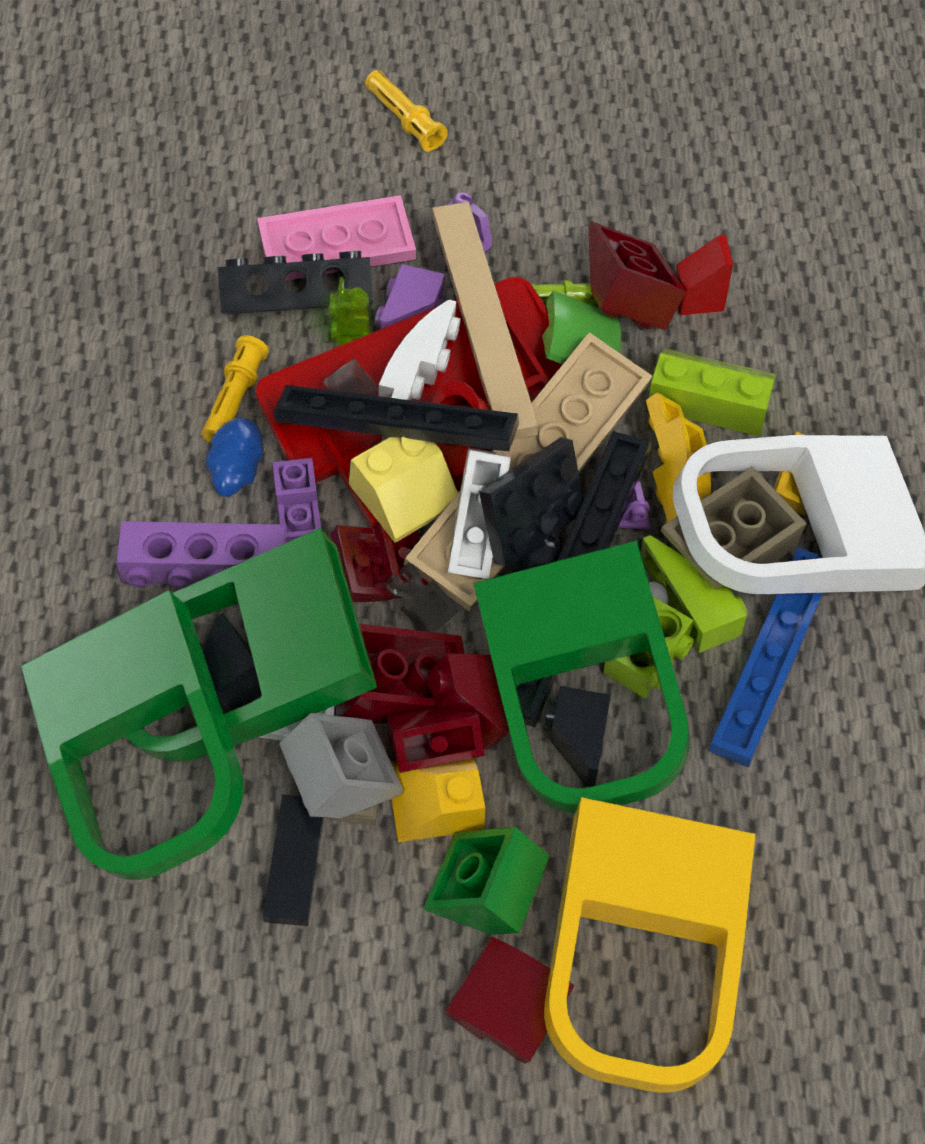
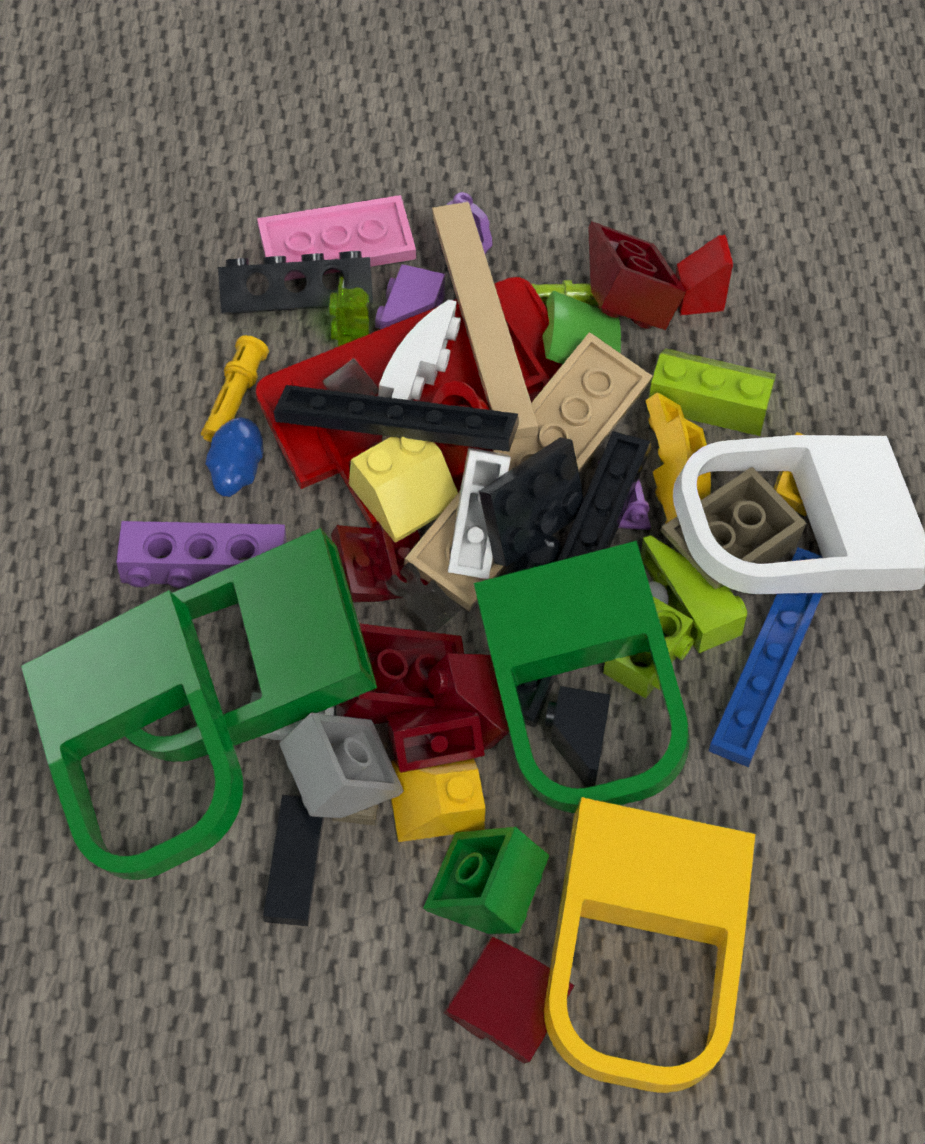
black slope [203,613,262,712] -> none
medium lavender slope [272,458,321,542] -> none
yellow pin [365,70,448,152] -> none

